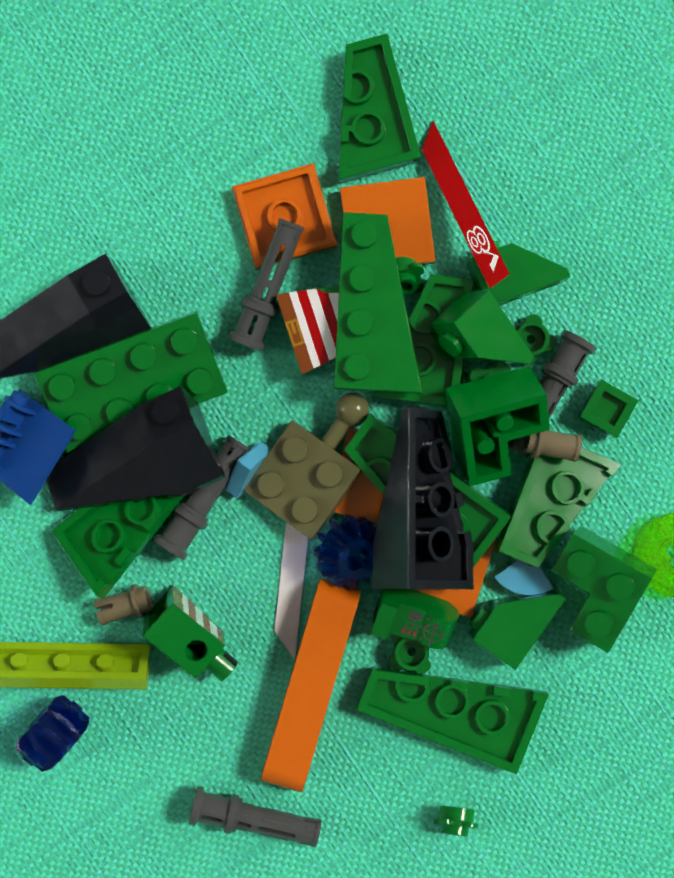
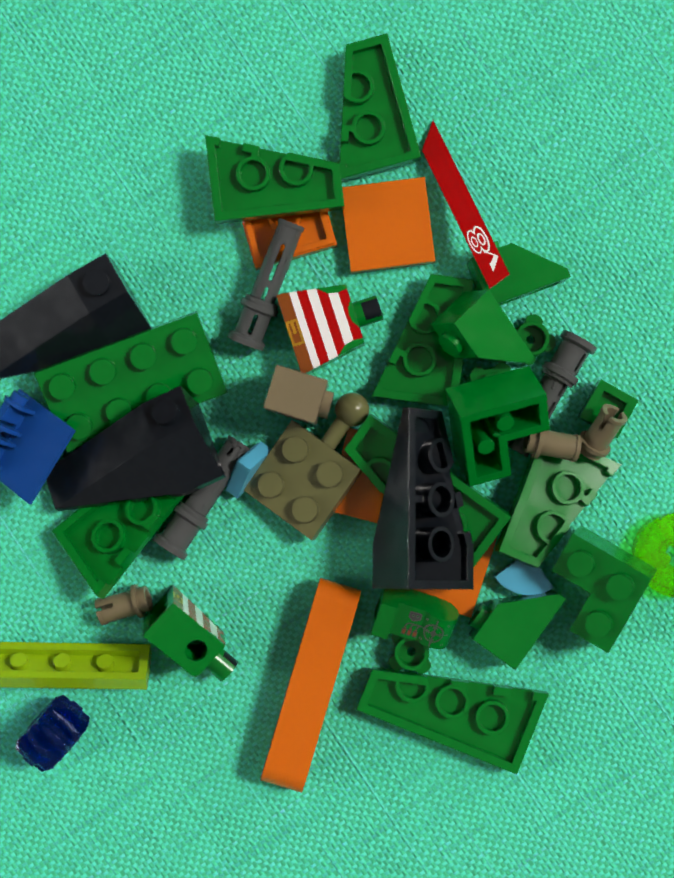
dark grey pin [188,786,322,848] -> none
white sticker [274,522,308,660] -> none
clear blue gear [312,513,376,590] -> none
green wing [334,212,422,394] -> none
green plate [396,257,424,296] -> none
green plate [434,806,479,837] -> none
none -> green wing [205,135,344,224]
none -> dark tan brick [263,364,334,425]
none -> dark tan pin [580,404,627,461]

